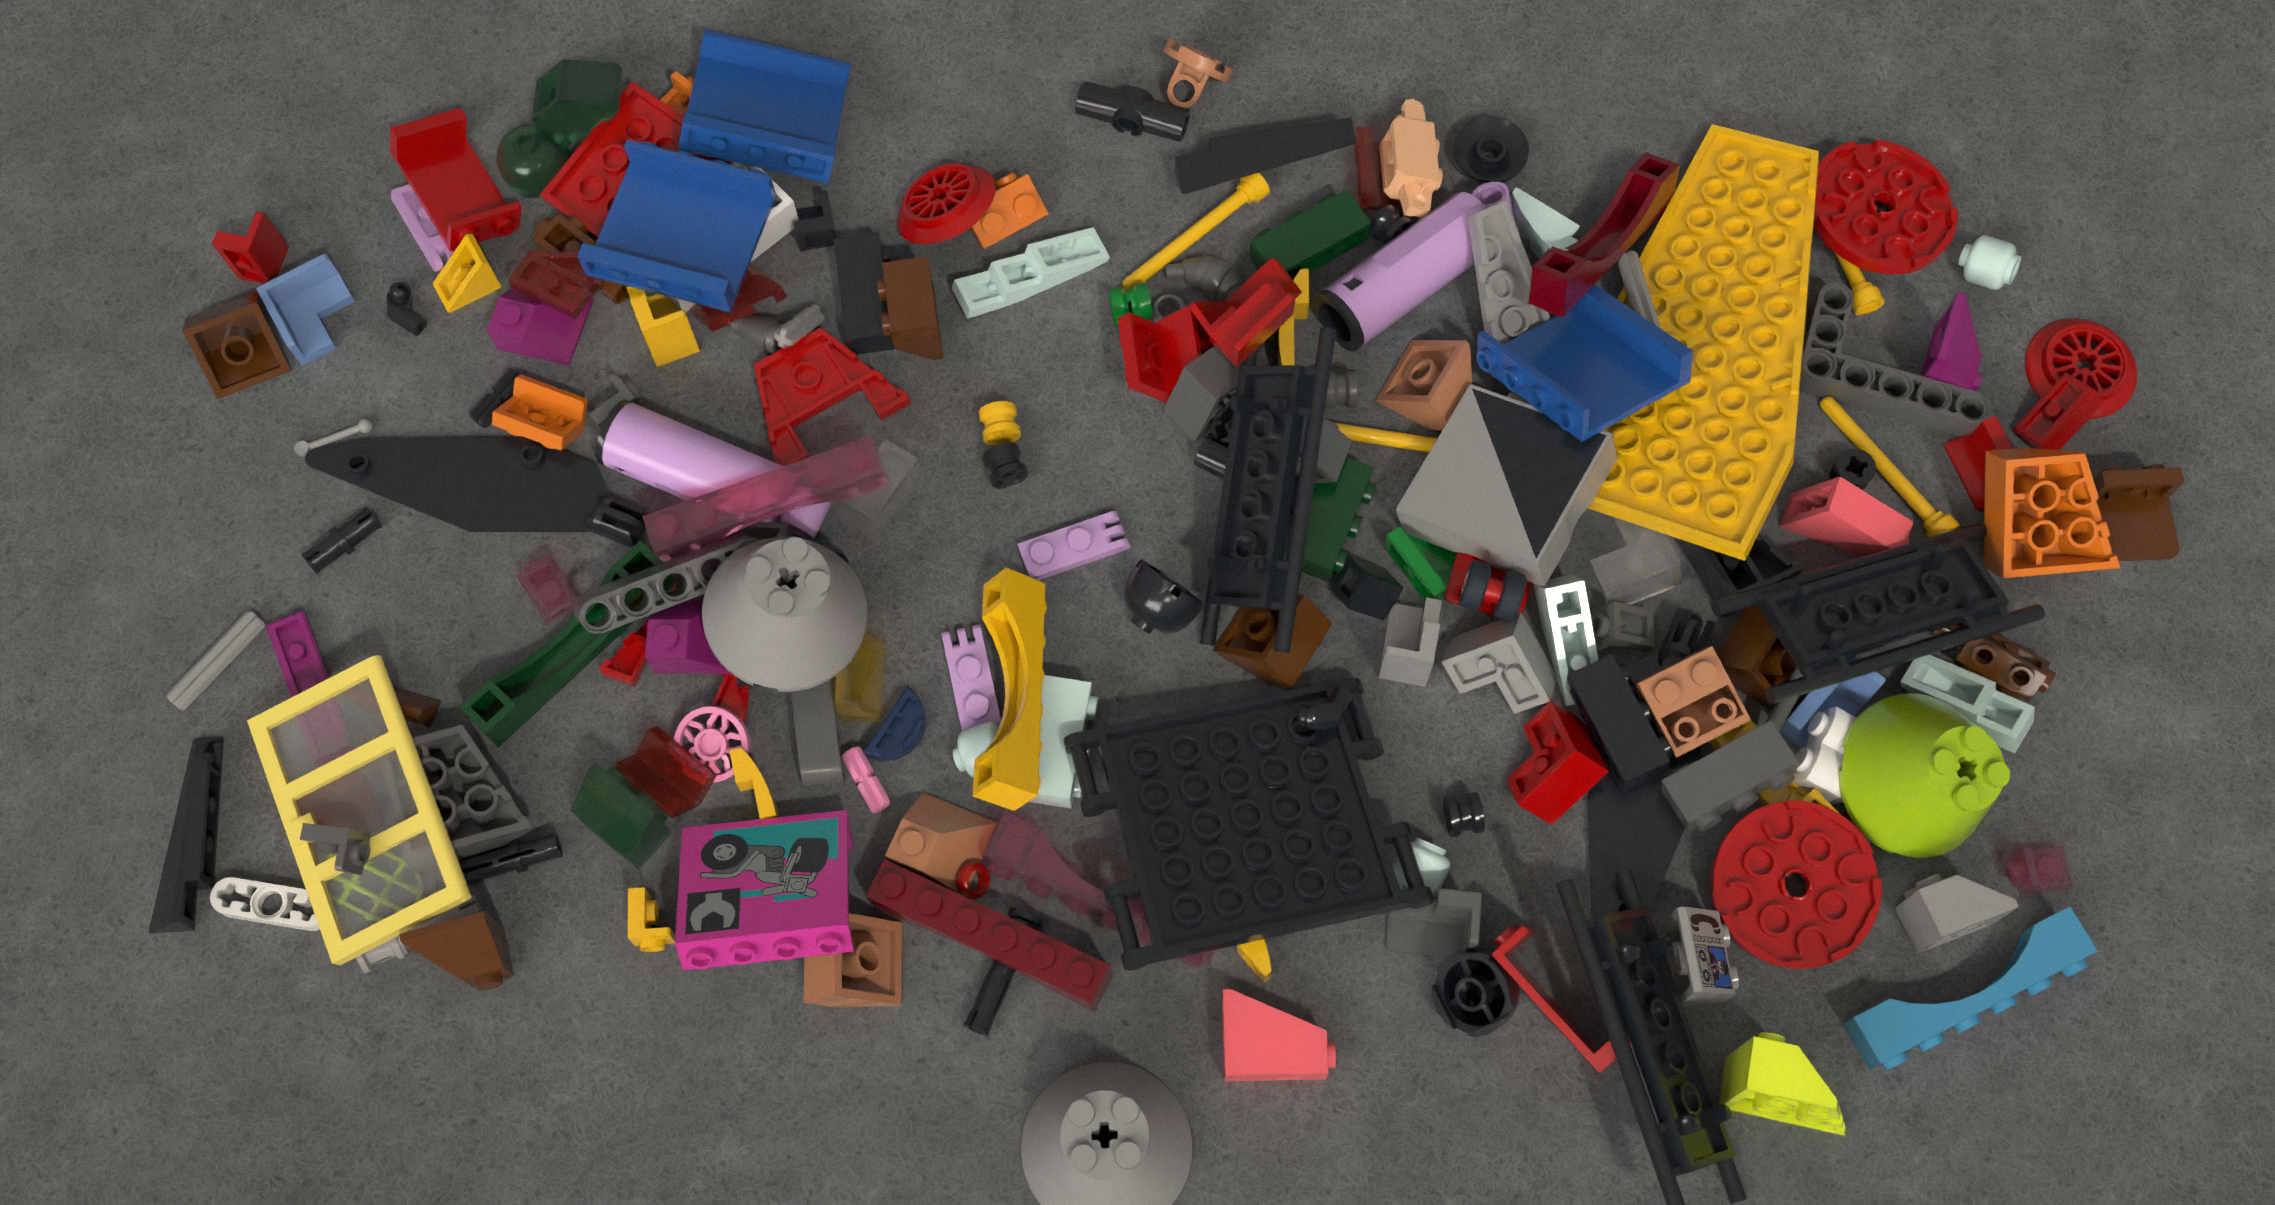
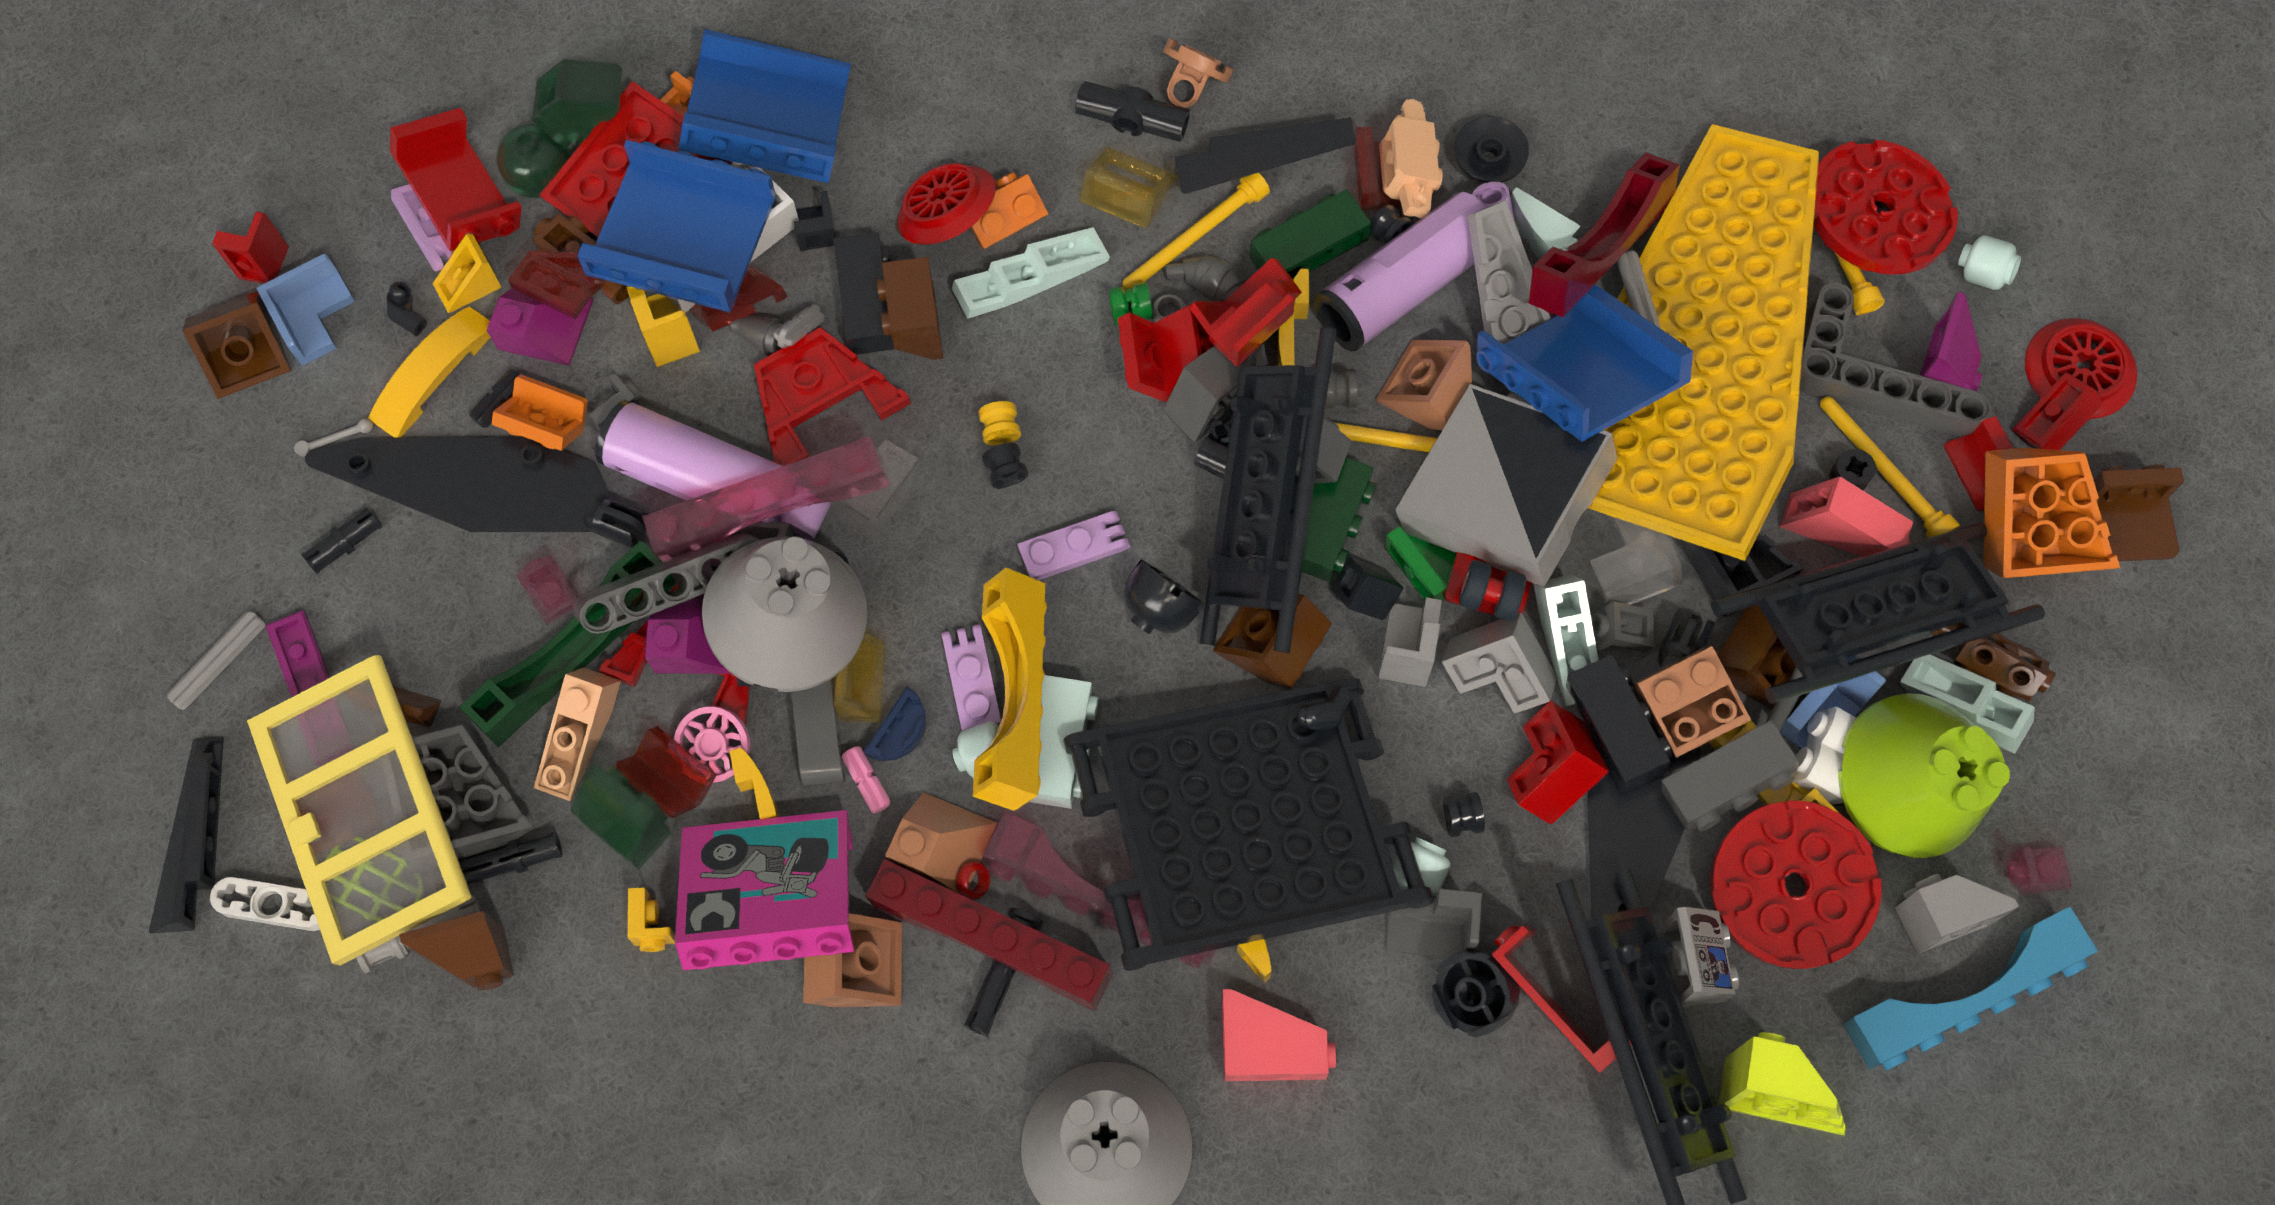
dark grey bracket [300,823,370,875] -> none
none -> yellow slope [368,306,491,438]
none -> light nougat slope [533,667,621,801]
none -> clear yellow tile [1080,147,1175,229]

